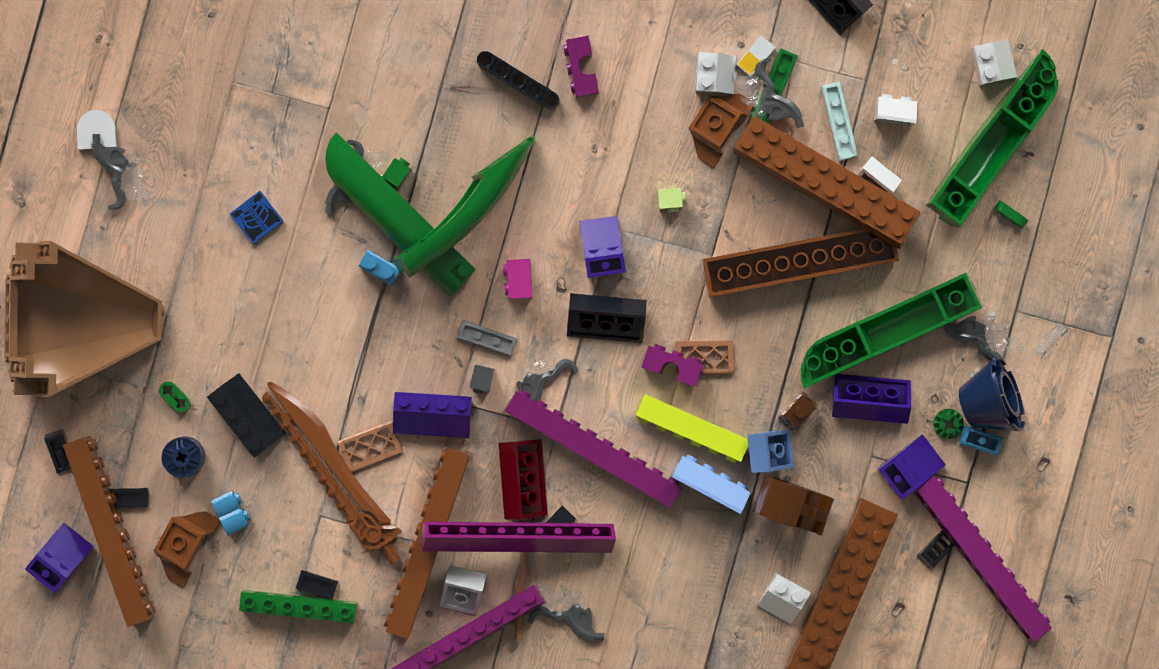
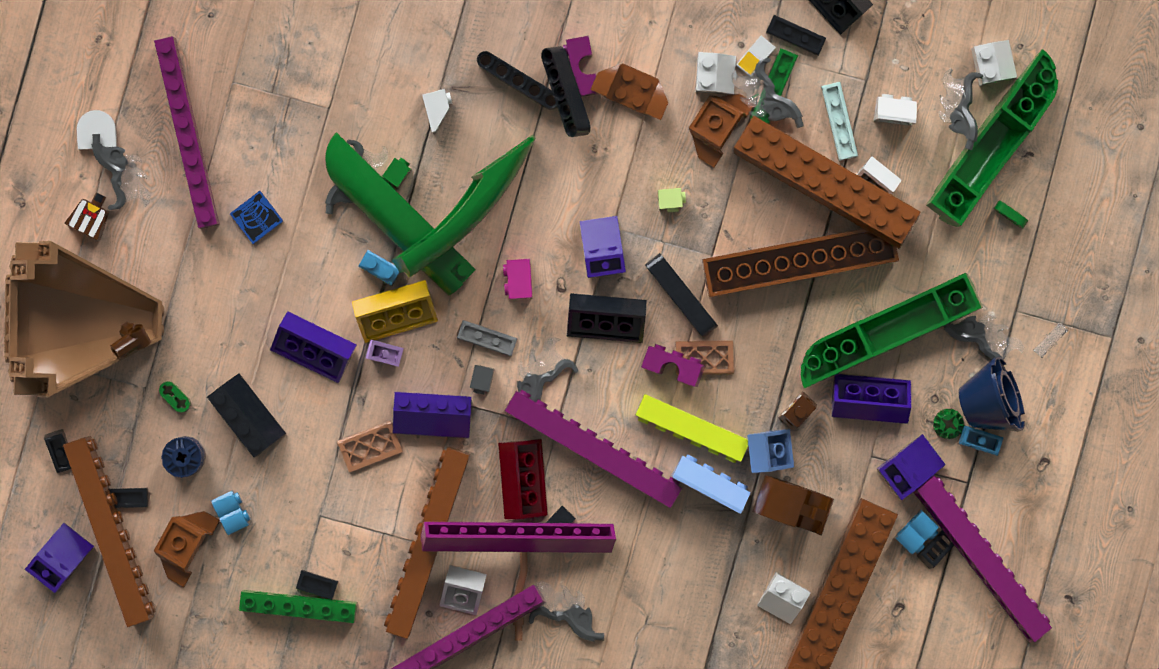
dark orange piece [262,382,402,564] -> none
none -> torso [64,192,109,241]
none -> reddish brown piece [110,322,151,360]
none -> magenta brick [154,36,220,229]
none -> dark purple slope [270,311,356,383]
none -> yellow slope [352,280,438,343]
none -> lavender slope [366,340,404,367]
none -> white slope [422,89,453,133]
none -> black beam [541,46,591,137]
none -> dark orange piece [590,64,668,120]
none -> black beam [645,253,718,338]
none -> black tile [766,15,826,56]
none -> dark azure brick [895,510,939,554]
none -> dark grey piece [939,68,984,150]

